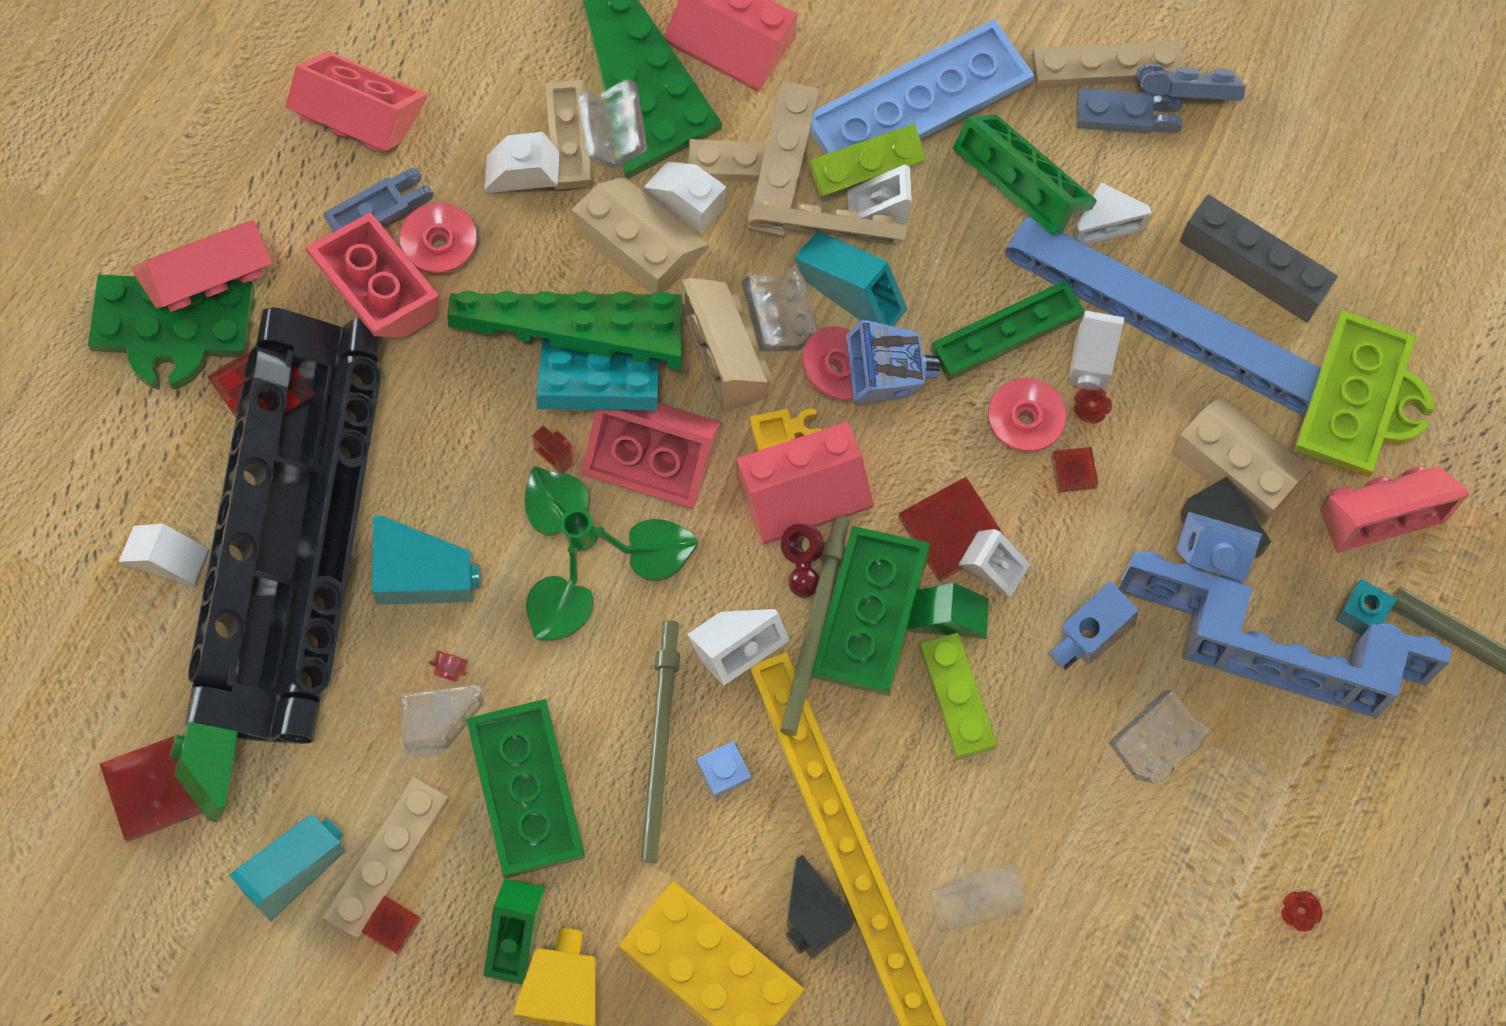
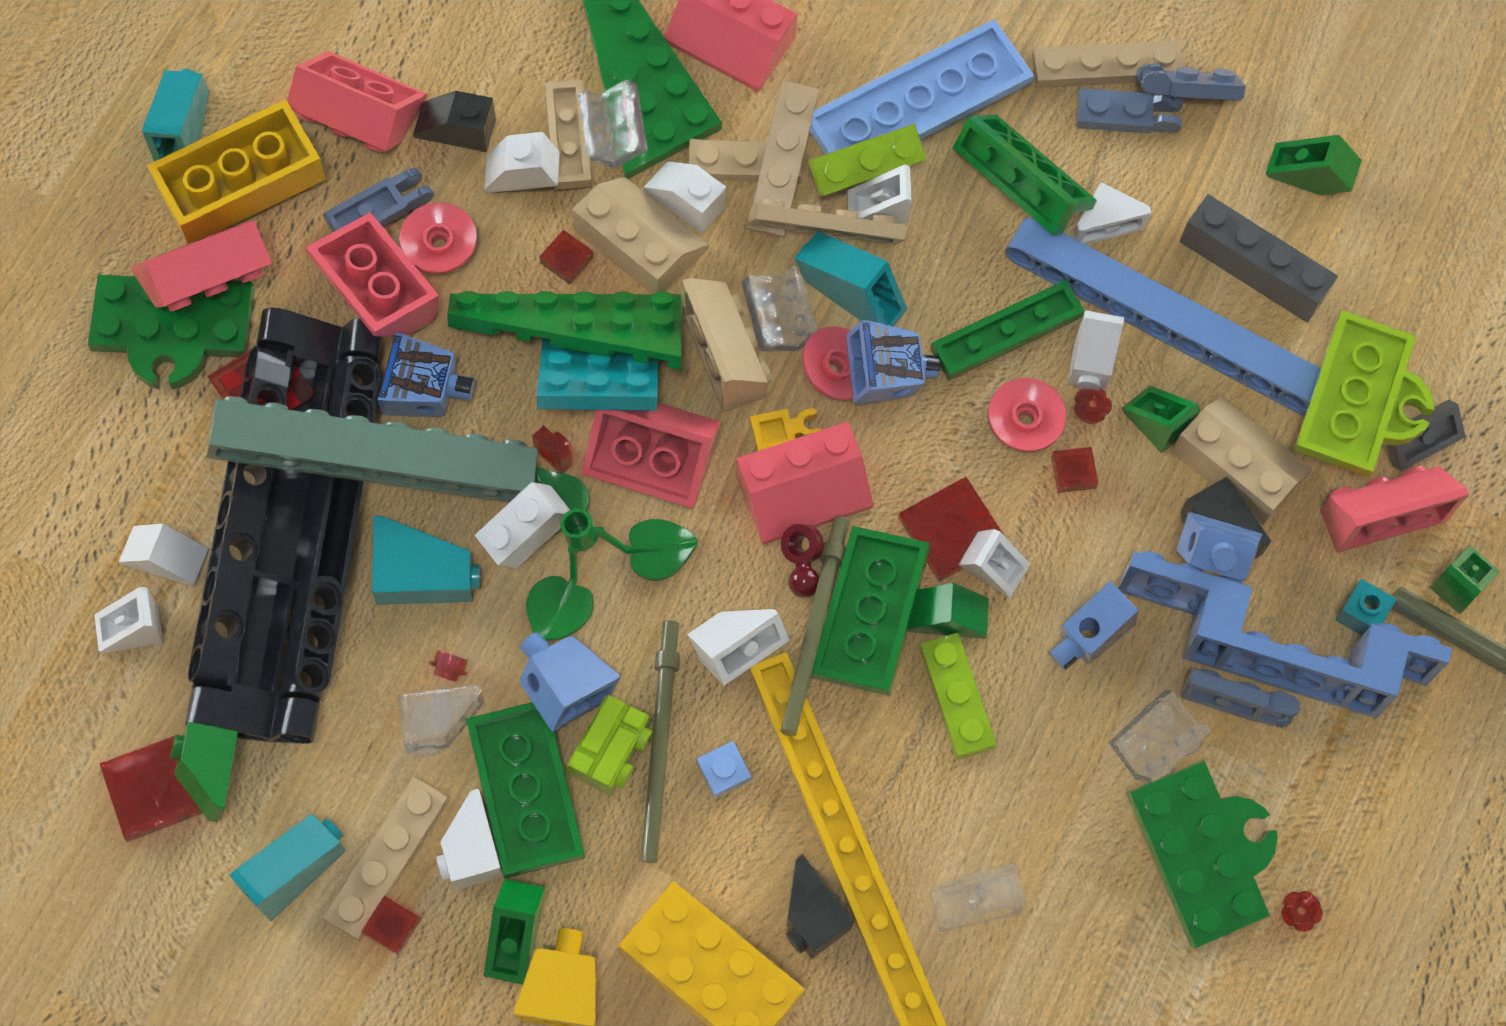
none -> white slope [94,587,163,653]
none -> teal slope [142,69,209,161]
none -> yellow brick [147,99,326,244]
none -> sand green brick [206,397,537,503]
none -> torso [377,332,475,417]
none -> pearl dark grey slope [413,91,496,152]
none -> white slope [436,789,503,890]
none -> white brick [475,482,570,568]
none -> medium blue torso [520,632,620,732]
none -> clear red plate [539,229,594,285]
none -> lime brick [567,695,653,796]
none -> green slope [1122,386,1200,453]
none -> green plate [1126,761,1278,948]
none -> sand blue hinge [1180,668,1301,728]
none -> green slope [1265,135,1362,195]
none -> dark grey plate [1387,399,1466,471]
none -> green slope [1430,545,1500,614]

